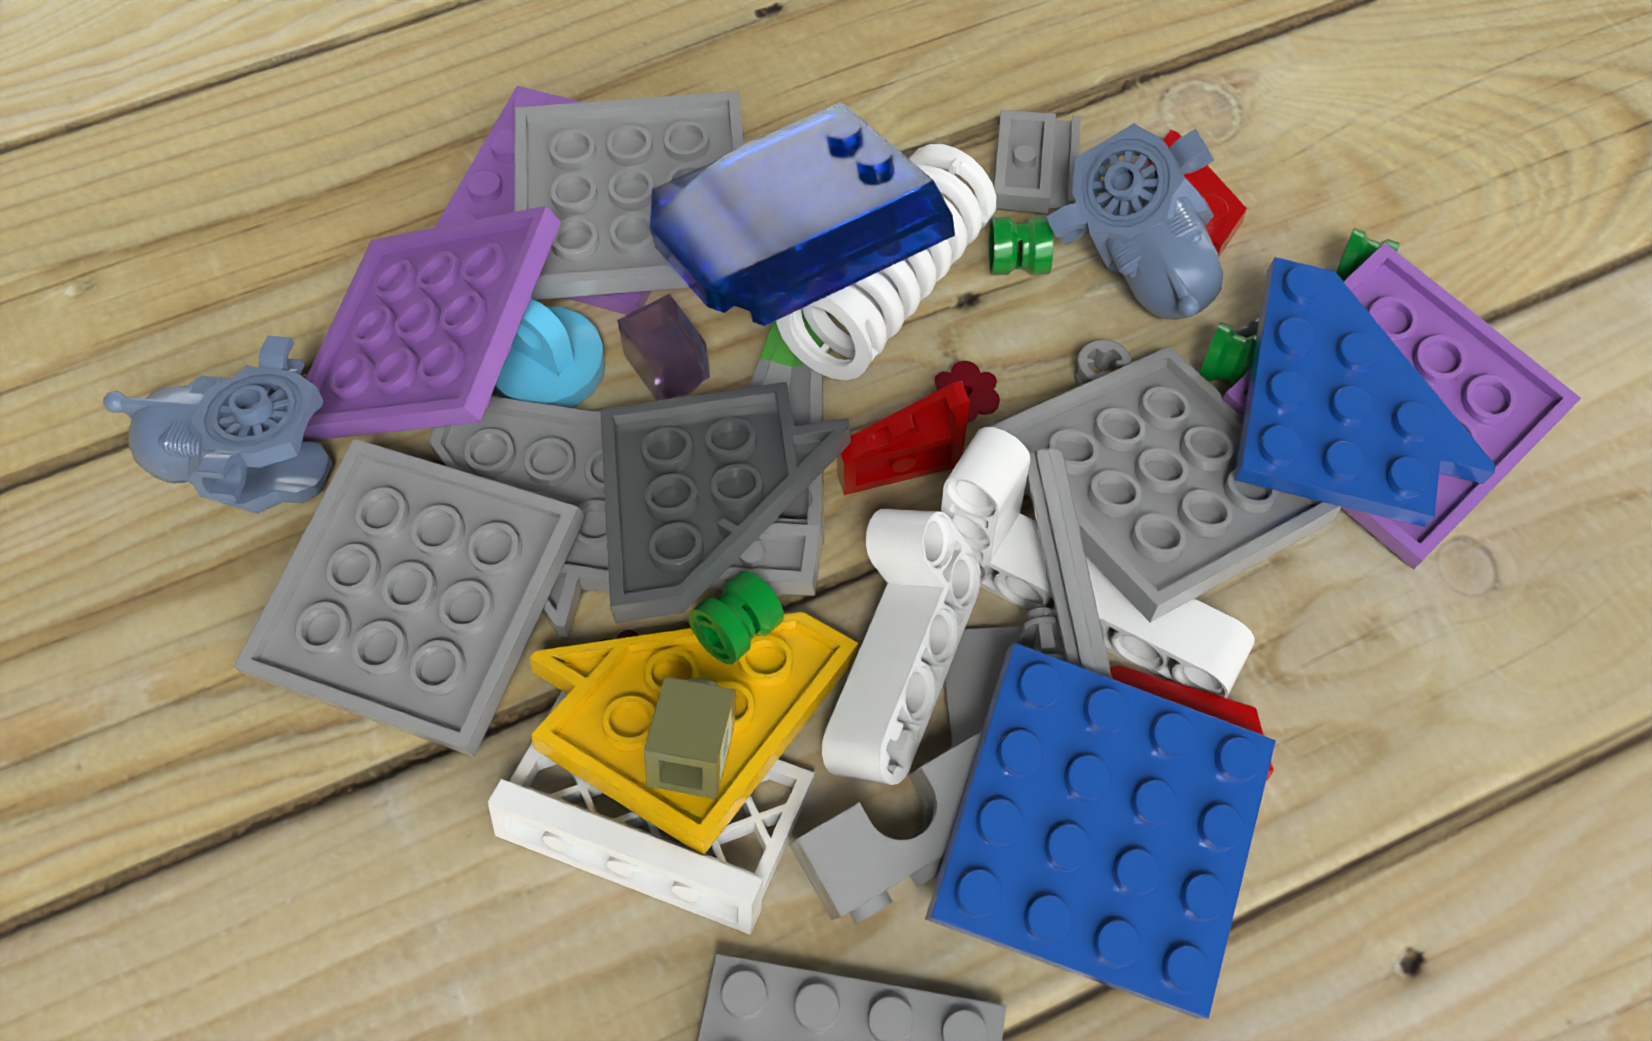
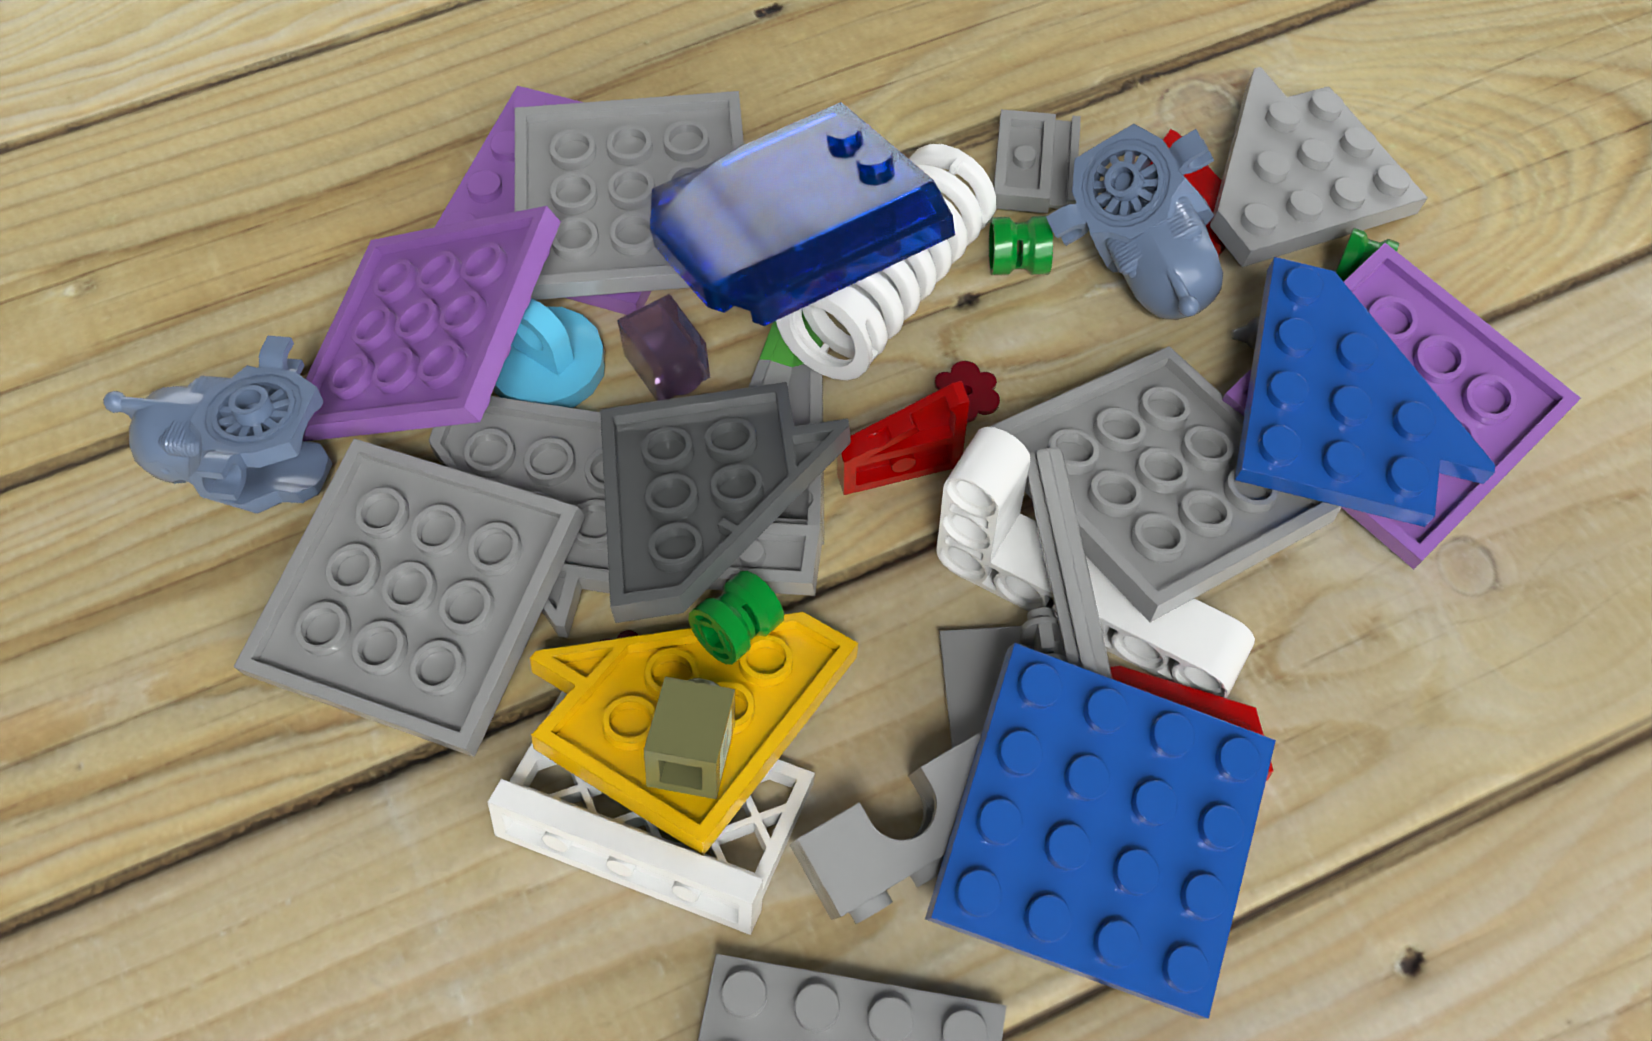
white beam [822,509,981,785] -> none
light grey bush [1074,339,1132,387] -> none
green wheel [1200,322,1257,387] -> none
none -> light grey wing [1210,67,1428,267]

